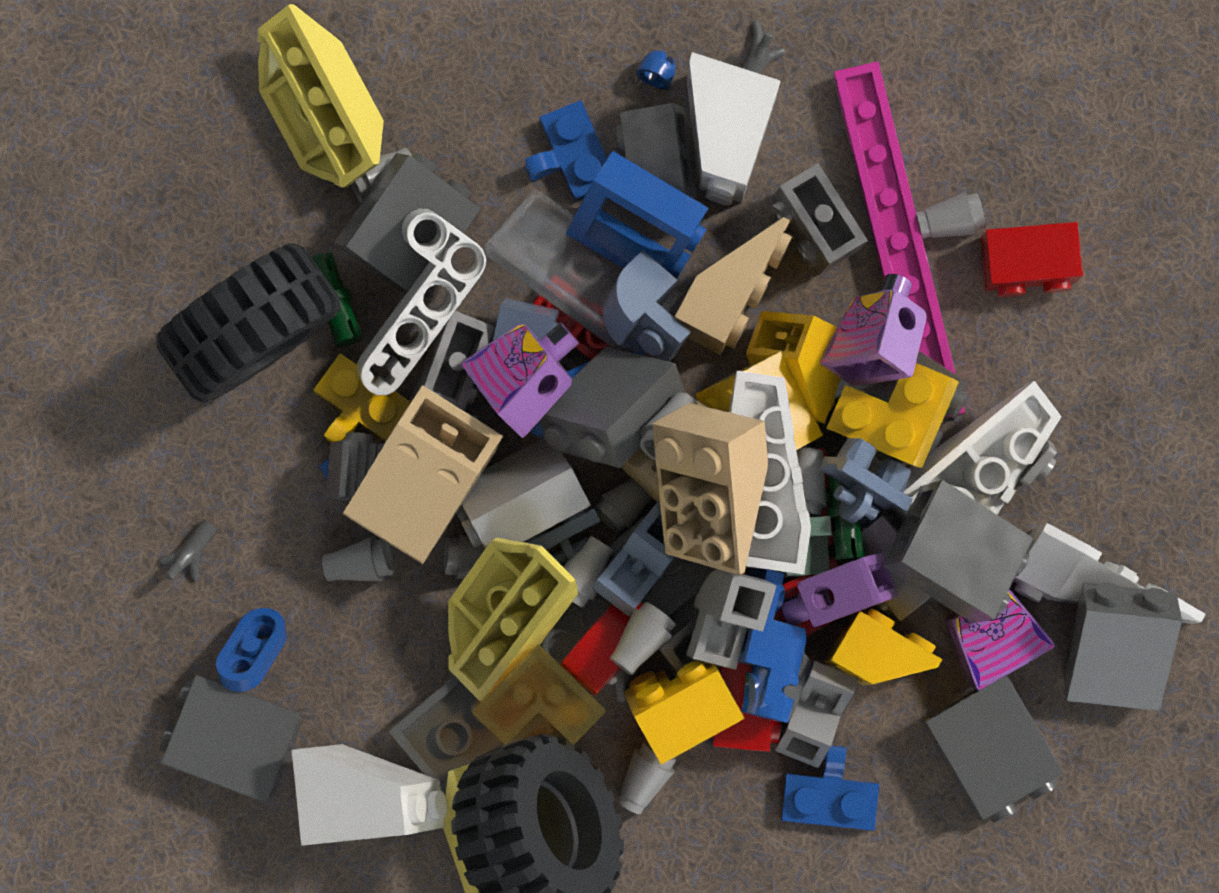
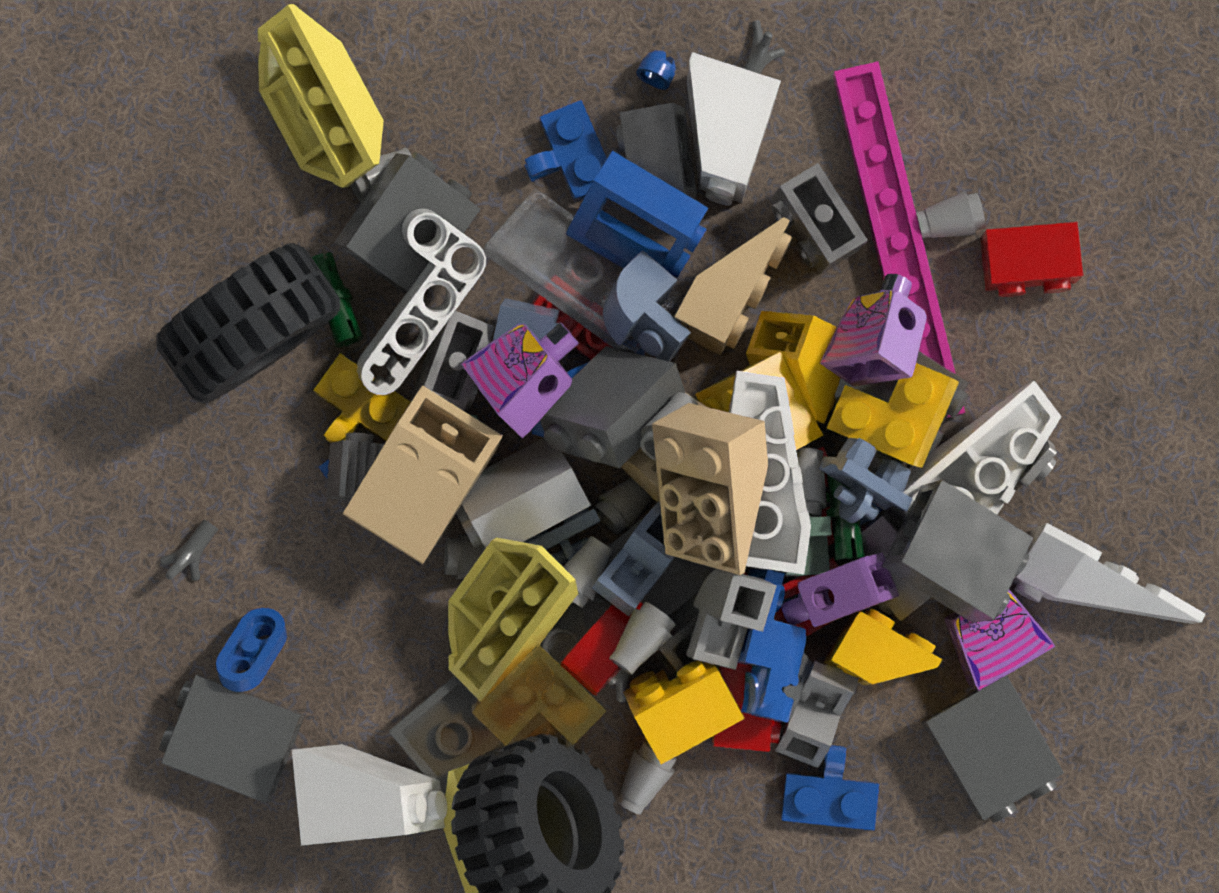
light grey cone [322,536,394,582] -> none
brick [1063,583,1182,711] -> none

